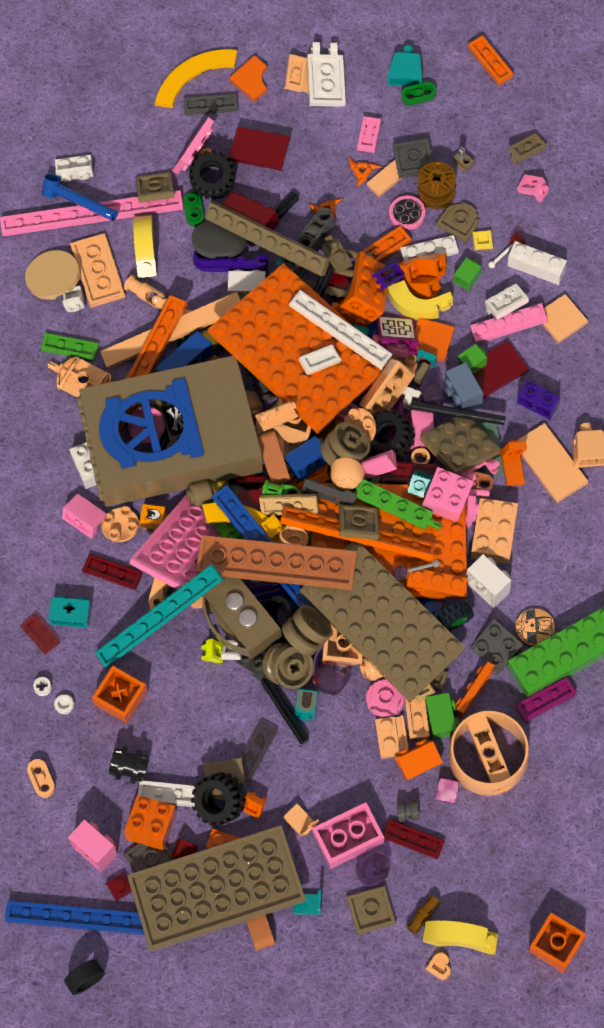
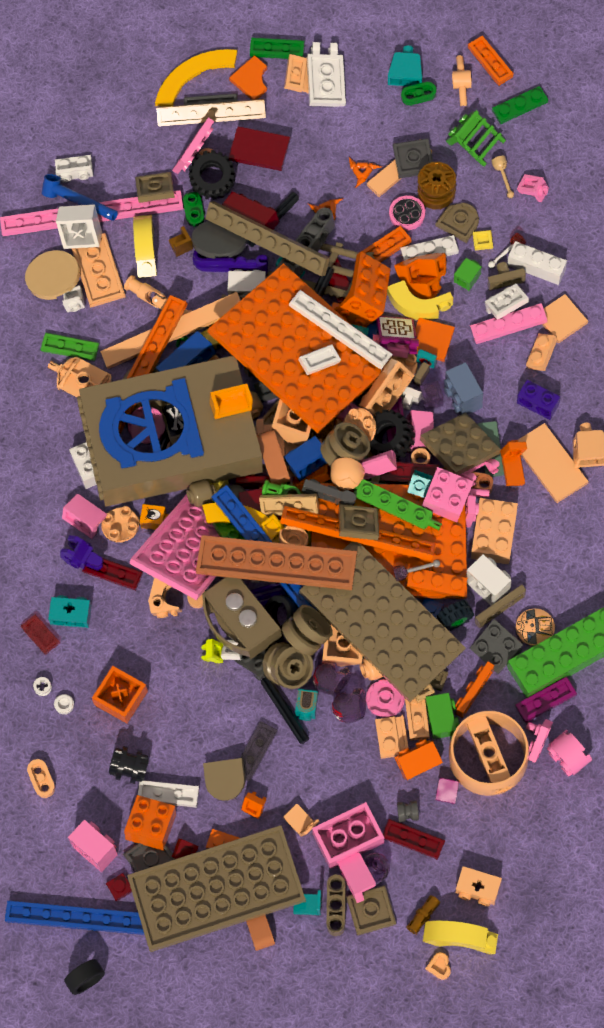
teal tile [95,563,225,668] -> none
black tyre [191,772,246,826] -> none
light nougat hinge [255,401,298,431] -> none
dark tan plate [320,235,353,274] -> none
bright pink plate [357,116,381,153] -> none
dark purple tile [371,261,406,291] -> none
black piece [410,400,506,425] -> none
dark tan piece [452,147,475,173] -> none
bright green brick [457,344,487,374] -> none
dark red tile [473,341,529,399] -> none
dark tan plate [508,133,547,165] -> none
orange brick [529,913,586,973] -> none
none -> white brick [56,205,102,249]
none -> dark purple hinge [60,535,103,571]
none -> tile [156,99,266,126]
none -> pearl gold panel [168,226,193,257]
none -> light orange panel [210,383,253,419]
none -> green plate [250,38,305,59]
none -> dark tan beam [326,874,346,936]
none -> clear purple helmet [332,688,366,723]
none -> bright pink panel [337,852,376,903]
none -> bright green plate [446,110,506,167]
none -> light nougat piece [452,55,471,106]
none -> light nougat brick [455,866,502,906]
none -> dark tan tile [475,585,526,628]
none -> dark tan tile [487,262,526,291]
none -> tan hinge [491,156,514,198]
none -> green plate [492,86,548,124]
none -> light nougat plate [526,333,558,371]
none -> bright pink plate [526,719,553,763]
none -> bright pink brick [547,729,592,777]

